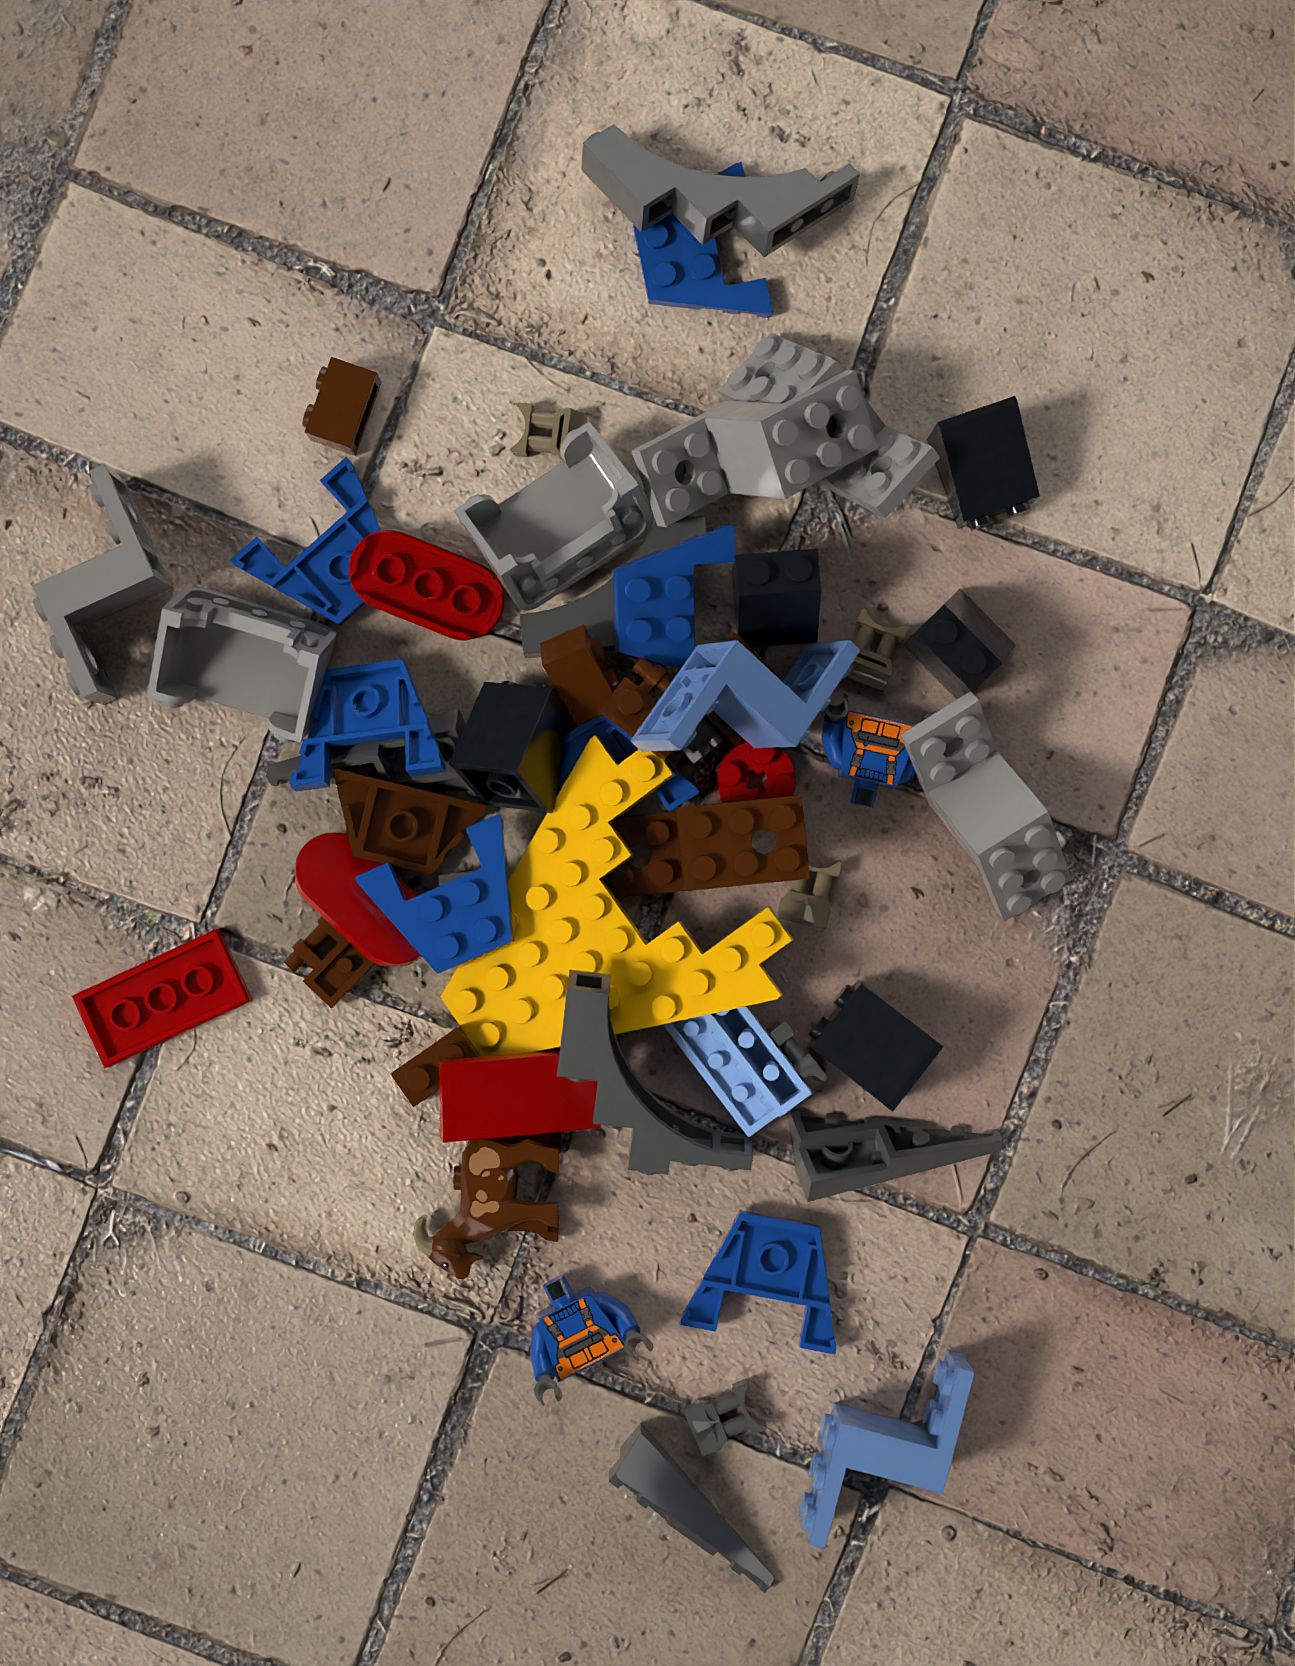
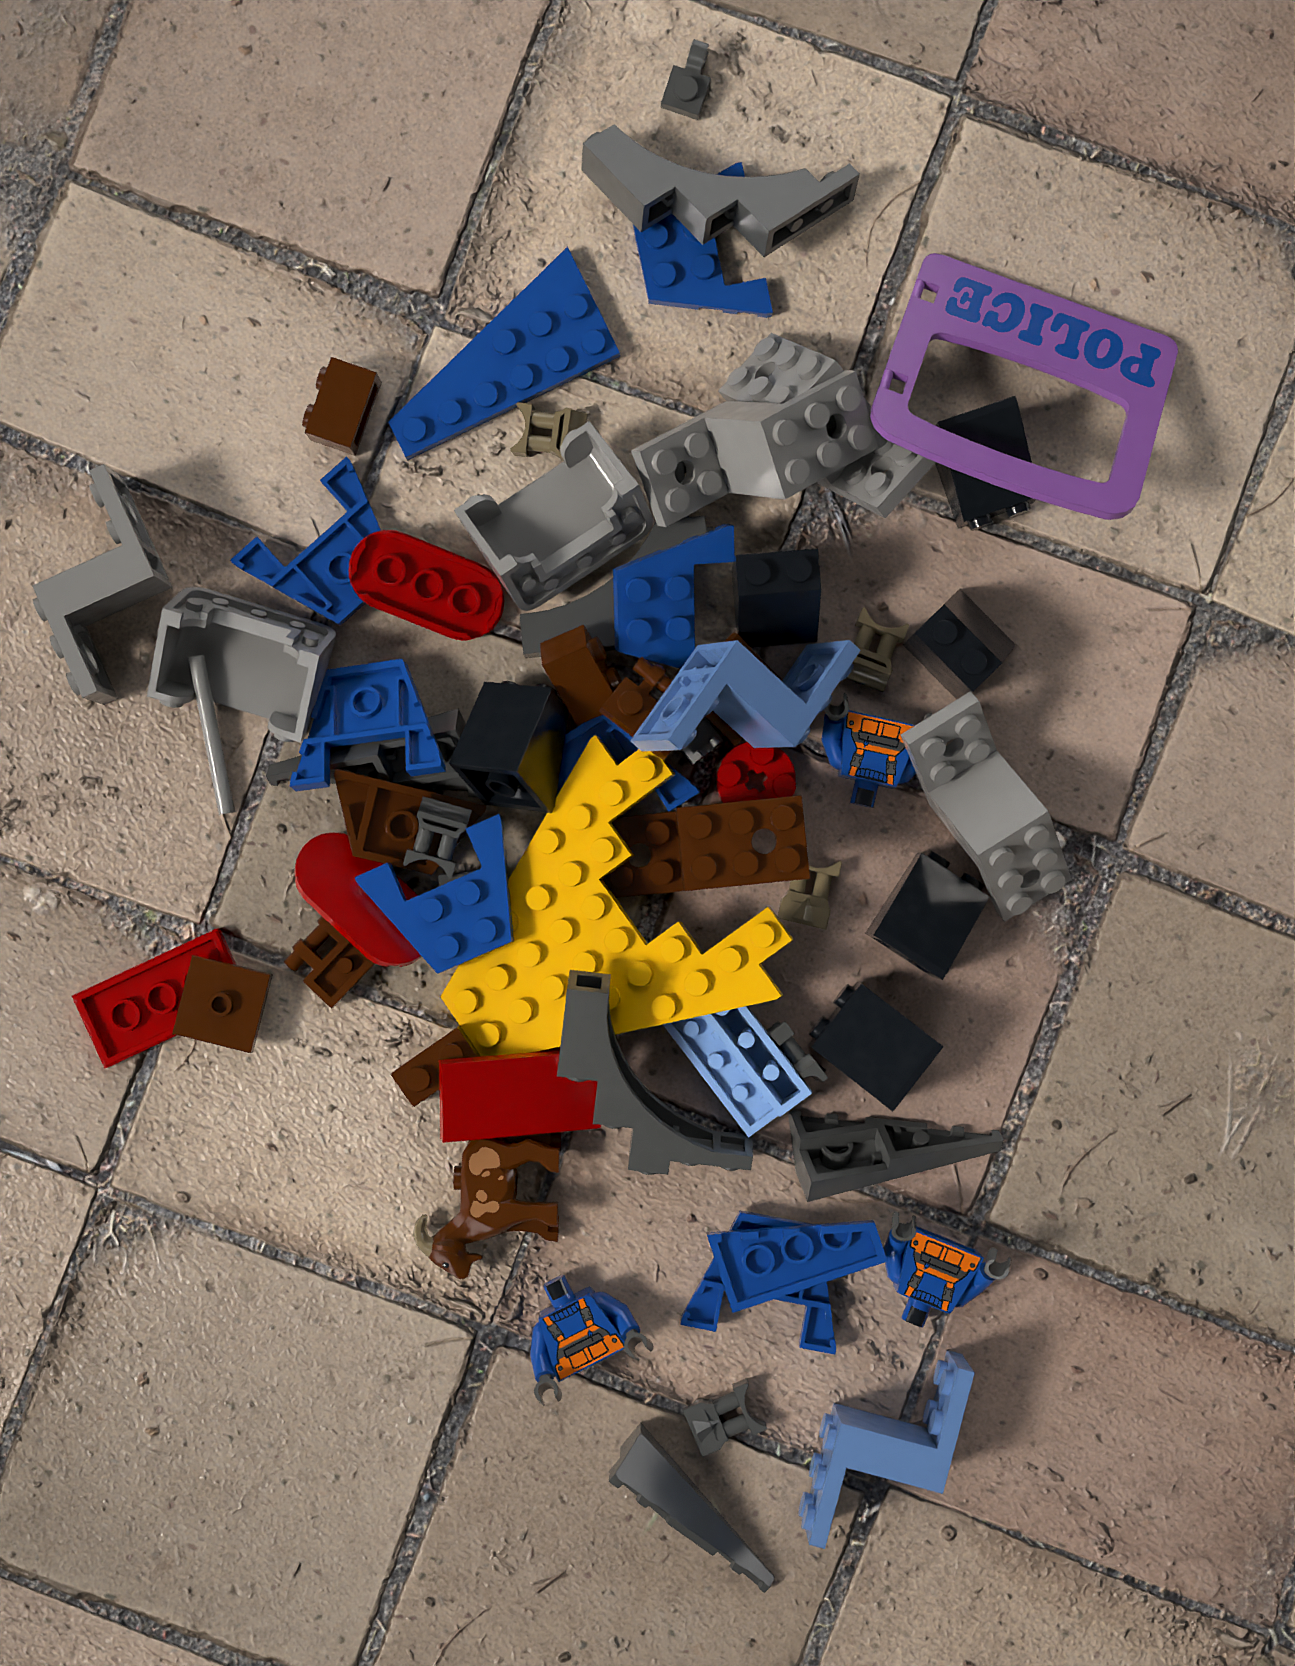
none -> reddish brown plate [172,955,273,1053]
none -> light grey bar [188,655,235,815]
none -> blue wing [388,246,620,461]
none -> dark grey piece [403,796,472,879]
none -> dark grey plate [661,39,711,120]
none -> blue wing [706,1220,888,1313]
none -> black slope [865,851,990,980]
none -> medium lavender door [870,253,1178,520]
none -> torso [883,1212,1012,1328]

